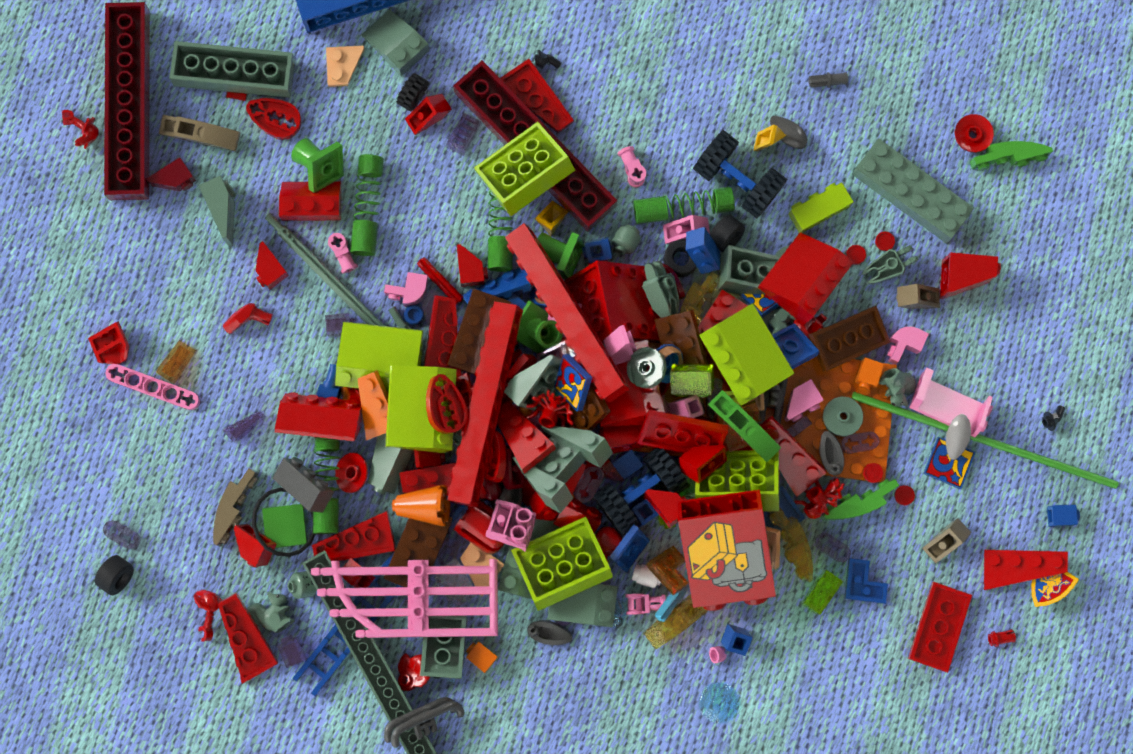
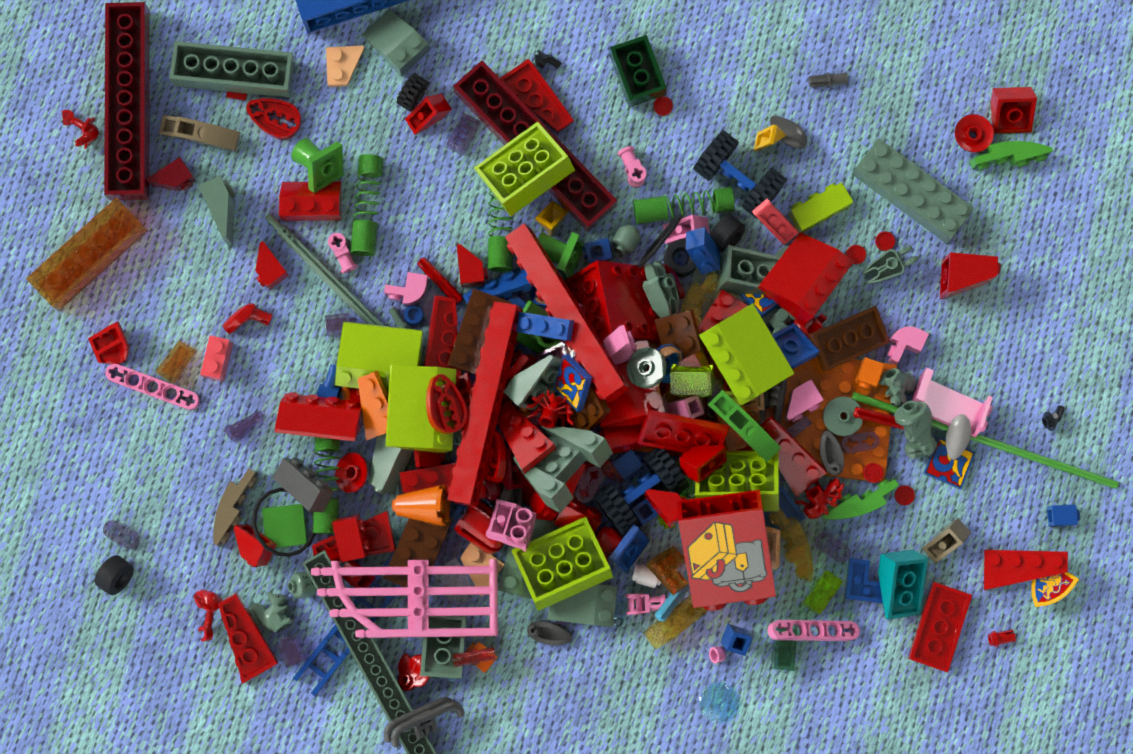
dark tan slope [896,284,940,309] -> none
none -> clear orange brick [26,197,148,311]
none -> coral brick [200,336,233,382]
none -> red brick [332,514,370,562]
none -> clear red pin [453,647,496,667]
none -> blue plate [516,312,574,341]
none -> dark green brick [609,35,667,108]
none -> black piece [638,214,683,268]
none -> red piece [653,96,673,116]
none -> clear red slope [678,351,709,367]
none -> coral tile [752,199,799,245]
none -> bright pink beam [768,620,860,641]
none -> clear green brick [771,628,797,671]
none -> red axle [853,407,904,430]
none -> teal slope [878,550,928,620]
none -> sand green animal [894,401,937,459]
none -> red slope [990,87,1037,134]

